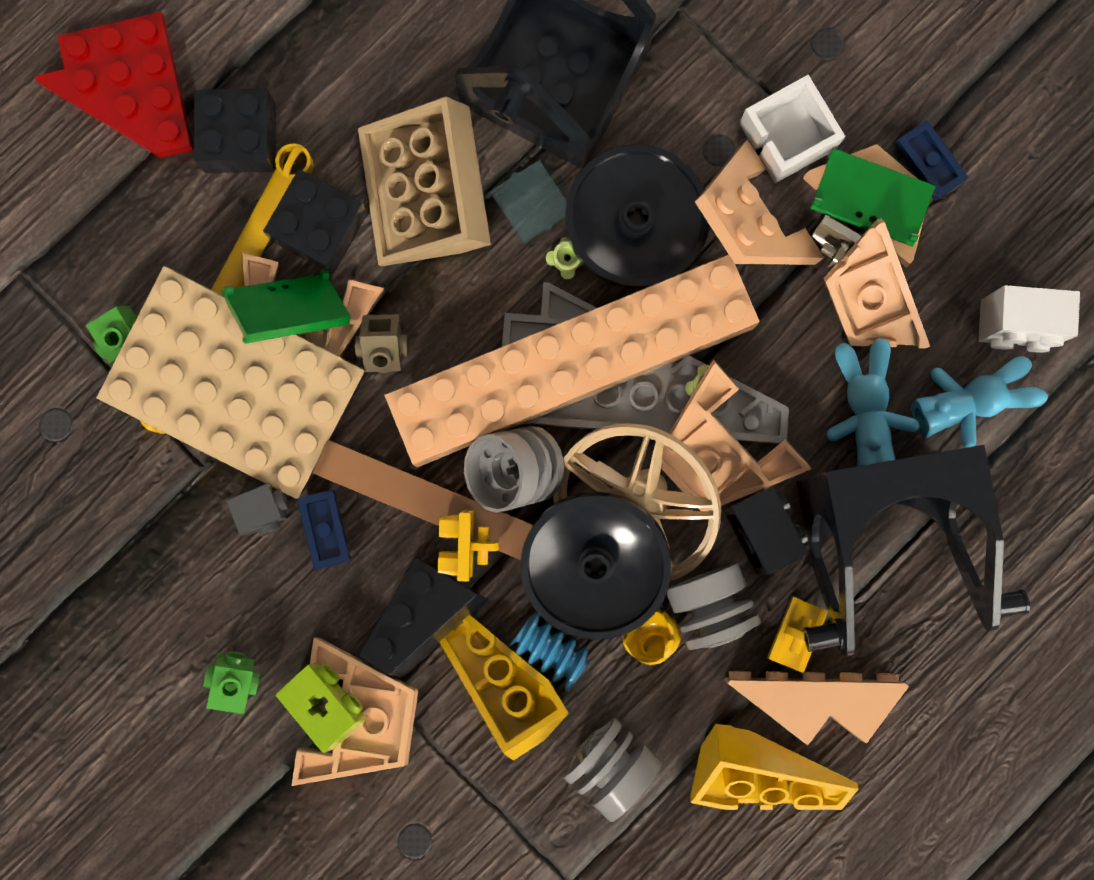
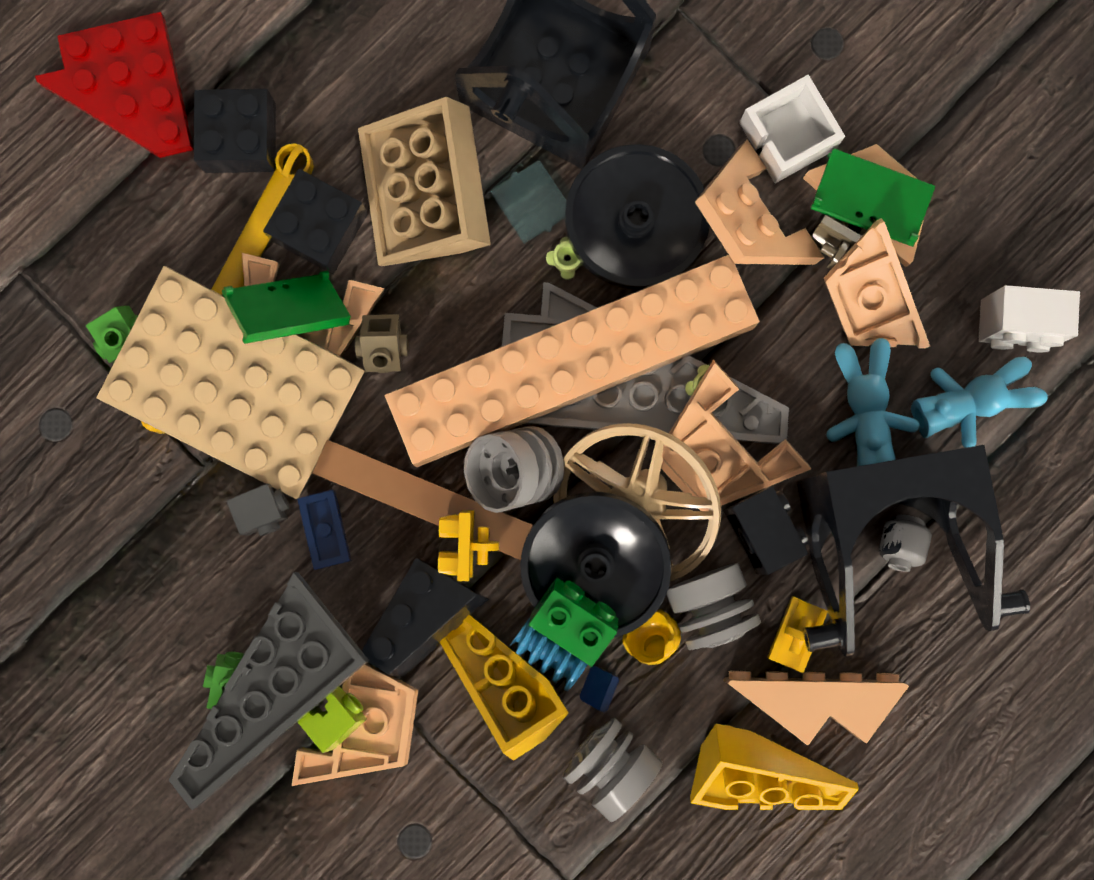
dark blue plate [895,120,969,201] -> none
none -> dark grey wing [169,572,369,810]
none -> green brick [528,577,619,667]
none -> dark blue slope [580,666,619,713]
none -> light grey head [878,515,932,572]

